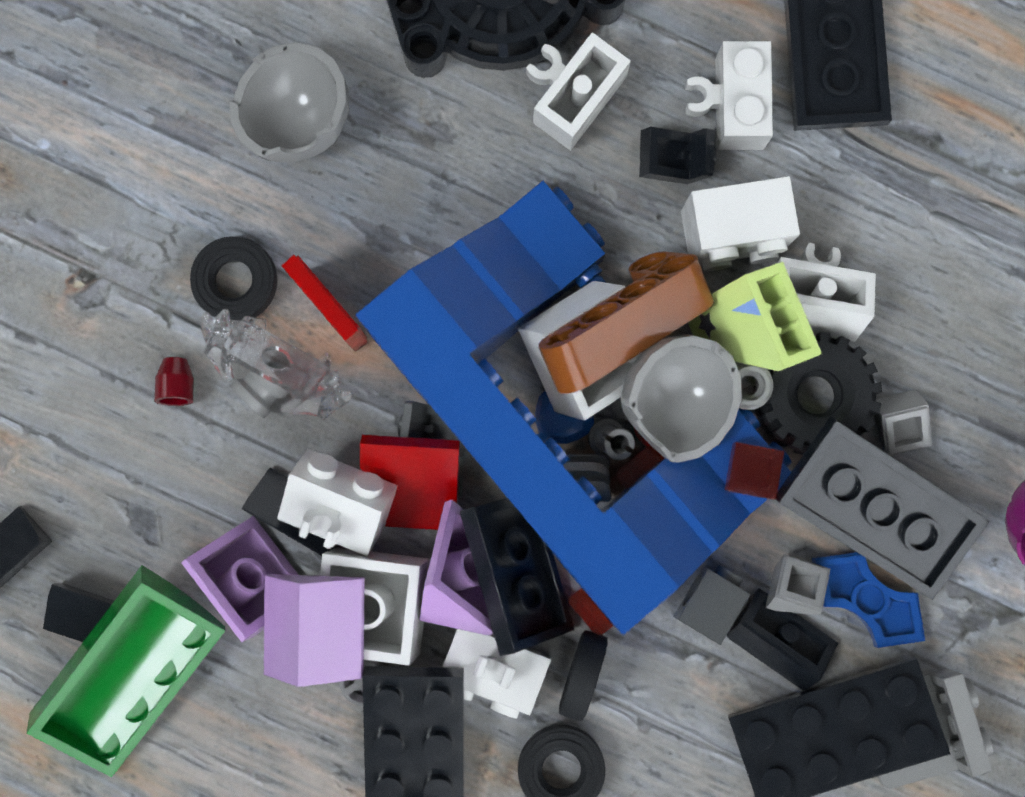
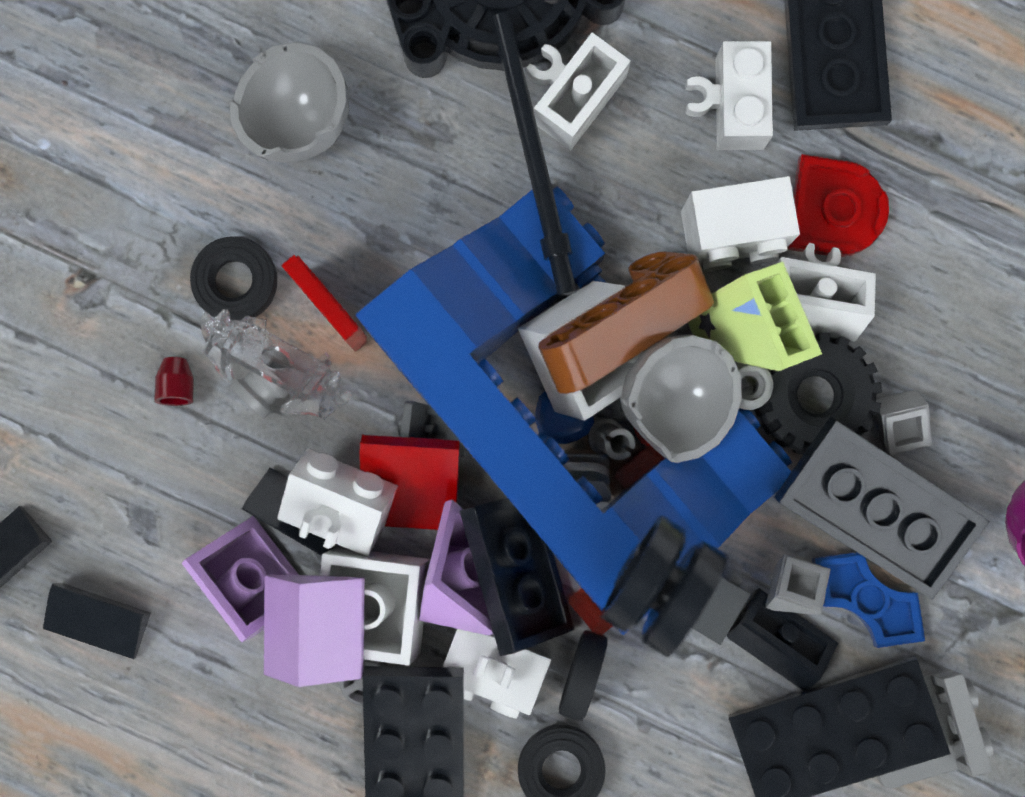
green slope [26,565,225,778] -> none
black bracket [639,126,717,184] -> none
clear red tile [725,442,784,500] -> none
none -> black bar [492,12,577,297]
none -> black wheel [600,516,728,658]
none -> red tile [787,154,889,257]

